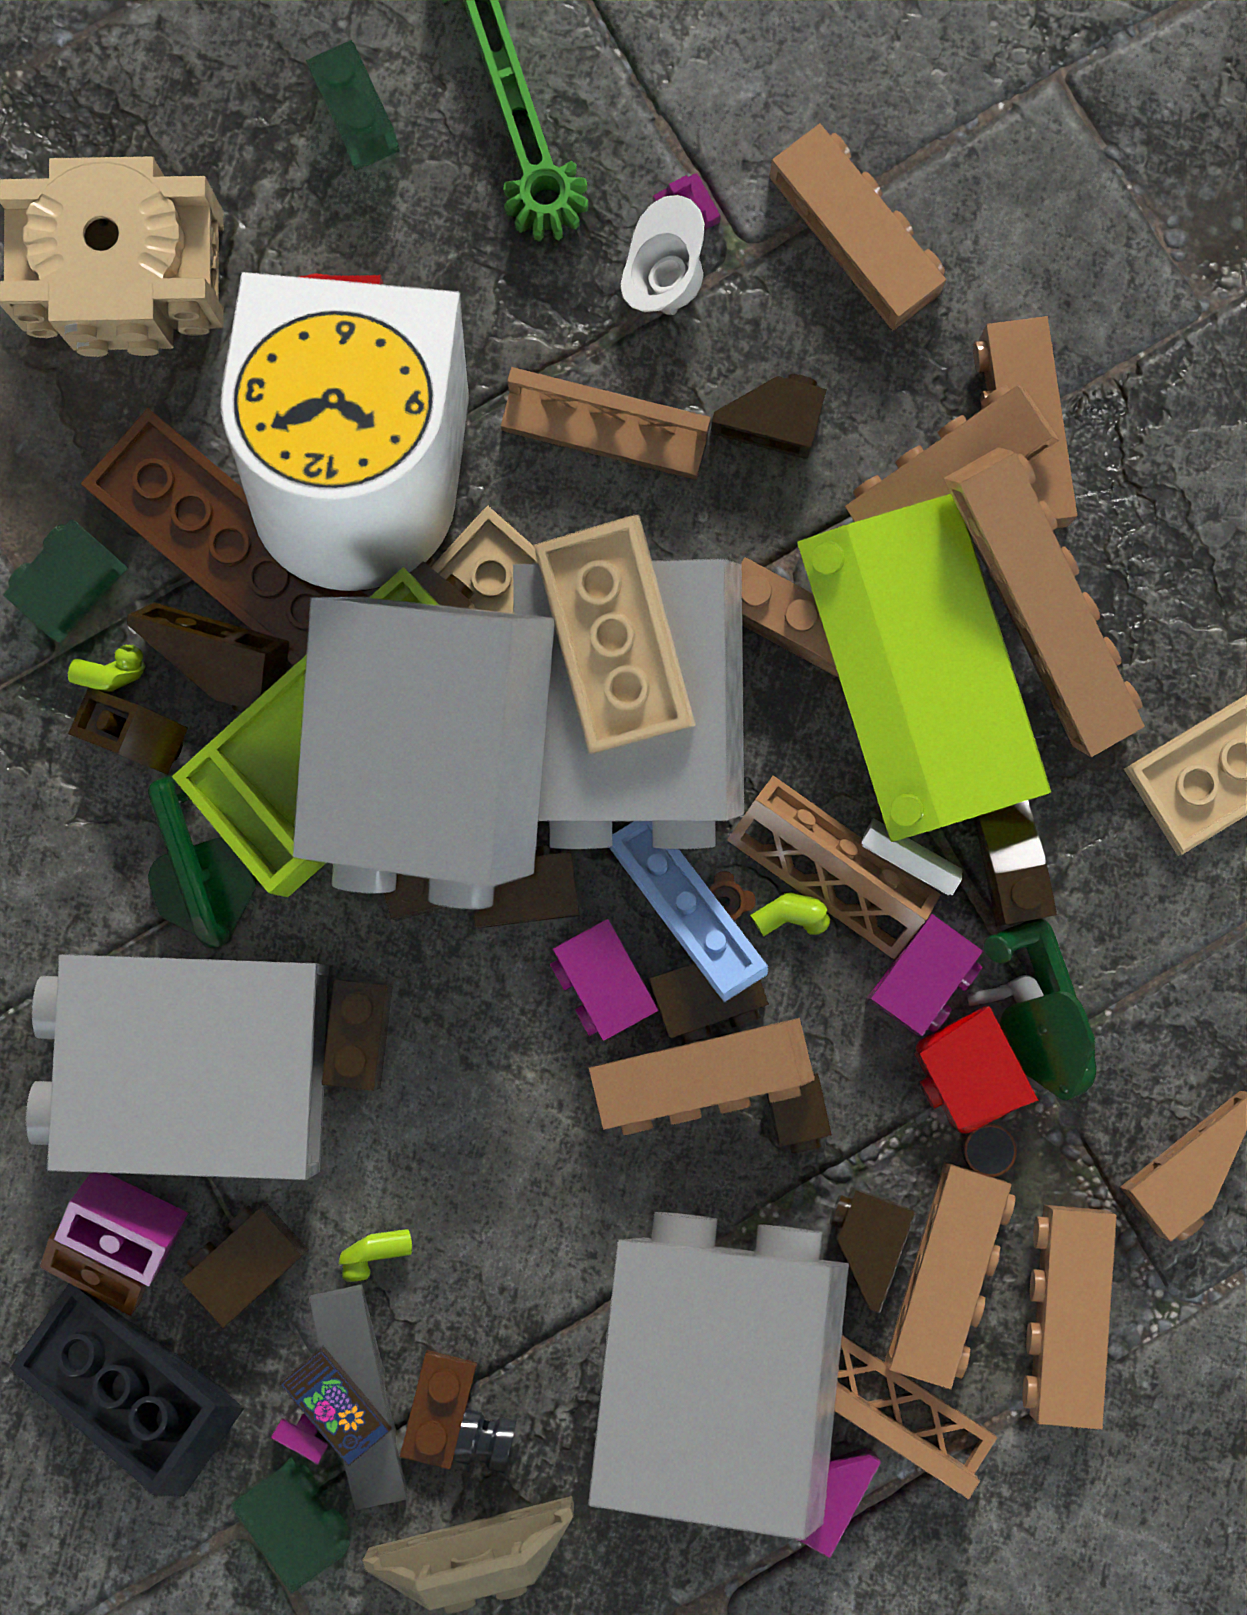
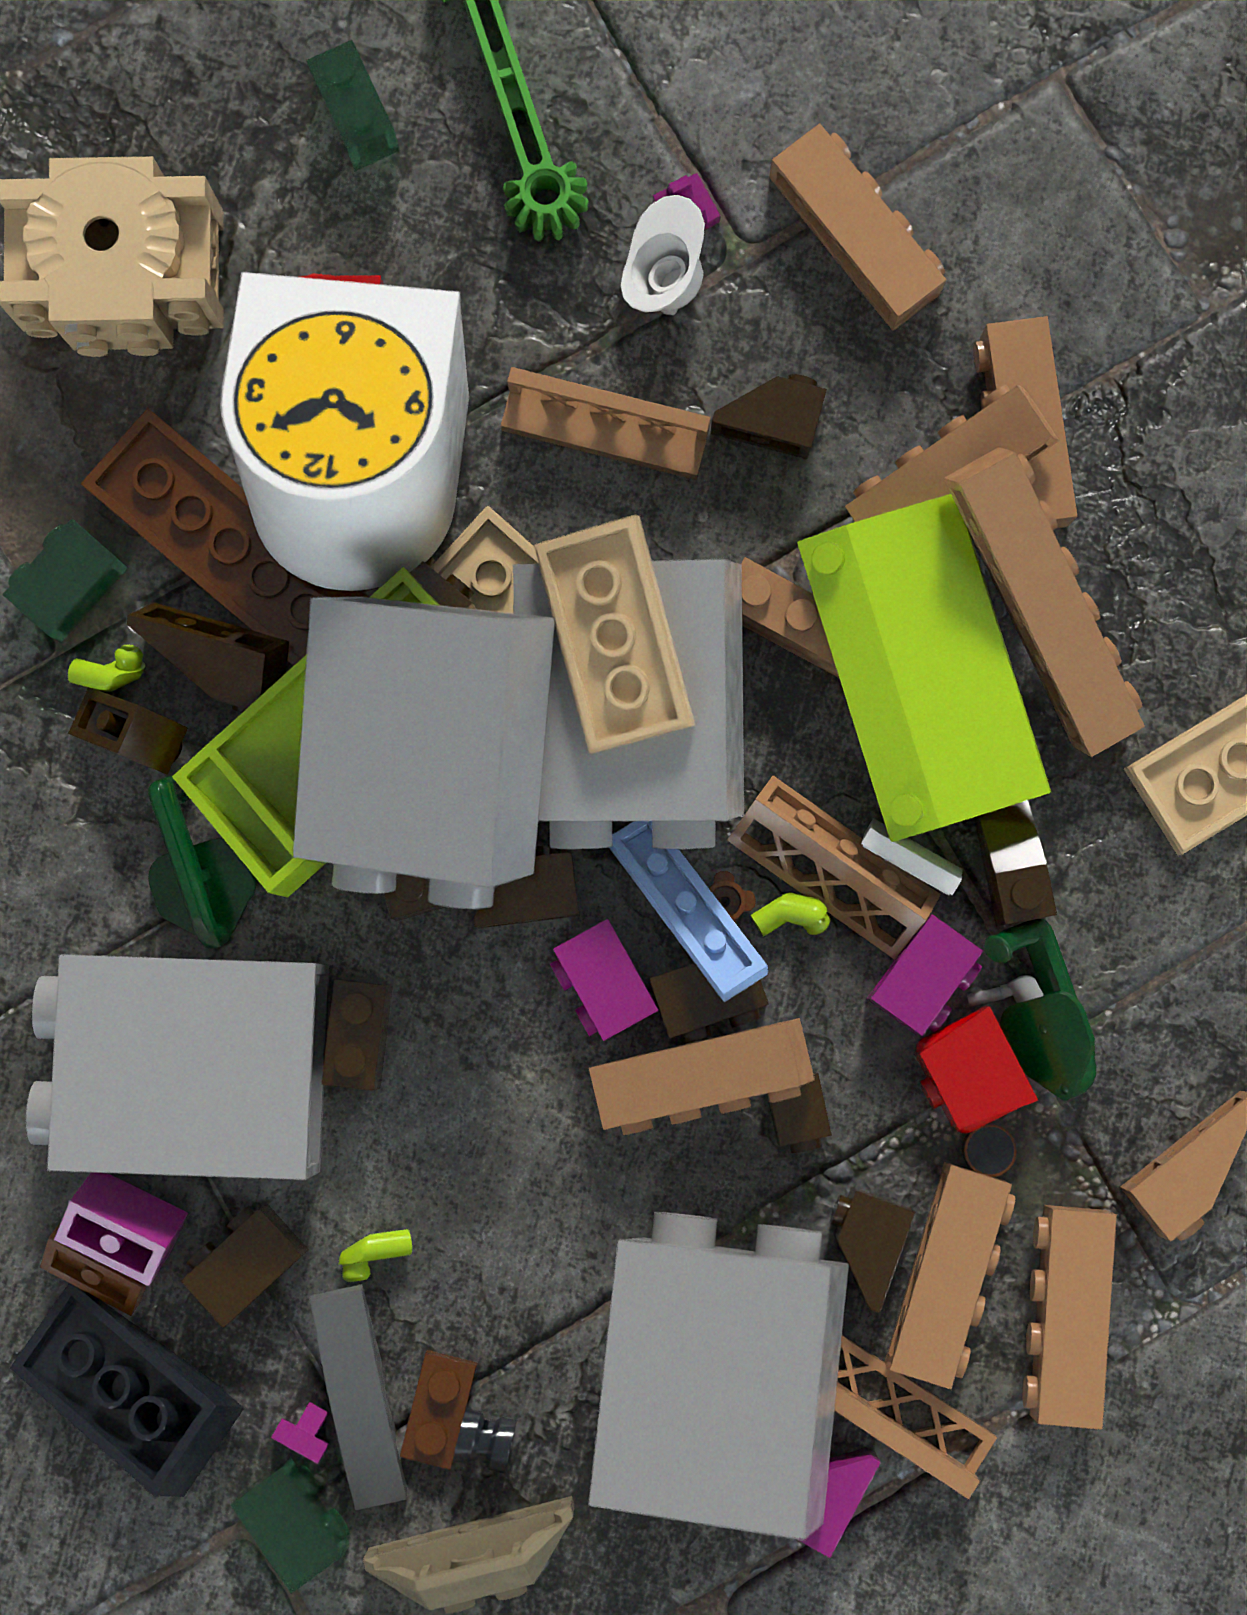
tile [280,1346,391,1466] -> none

